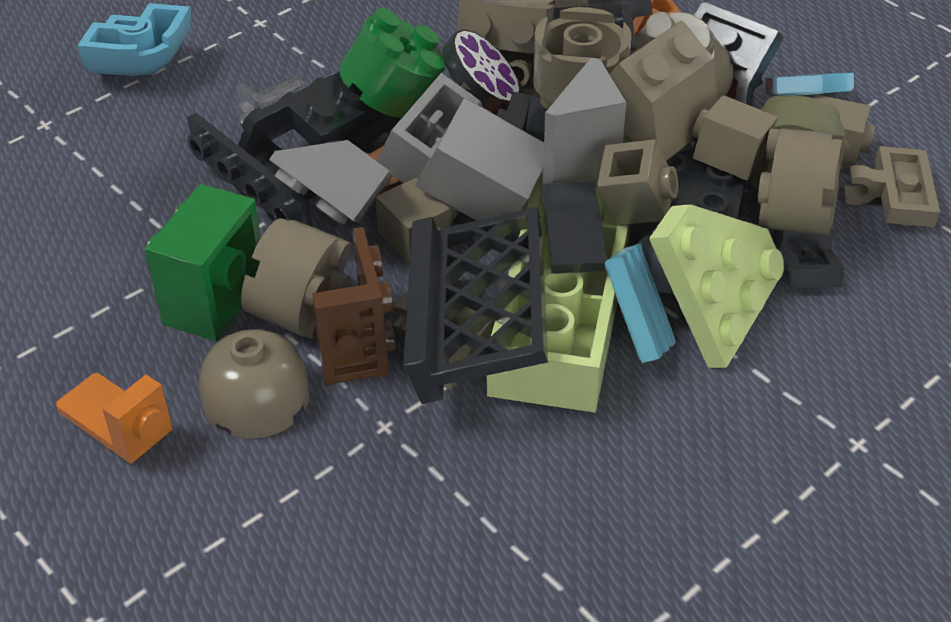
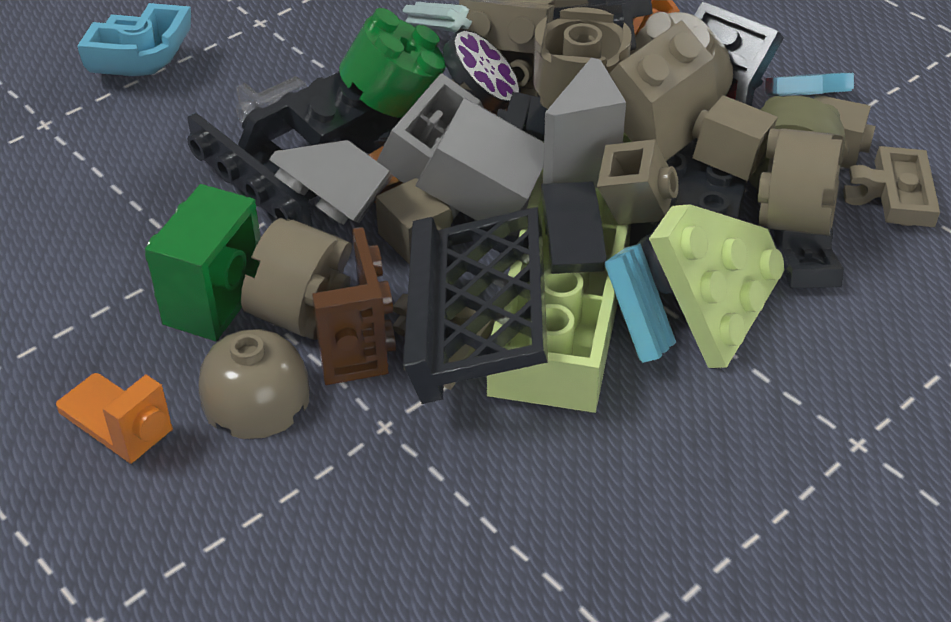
none -> light aqua axle [403,2,472,32]

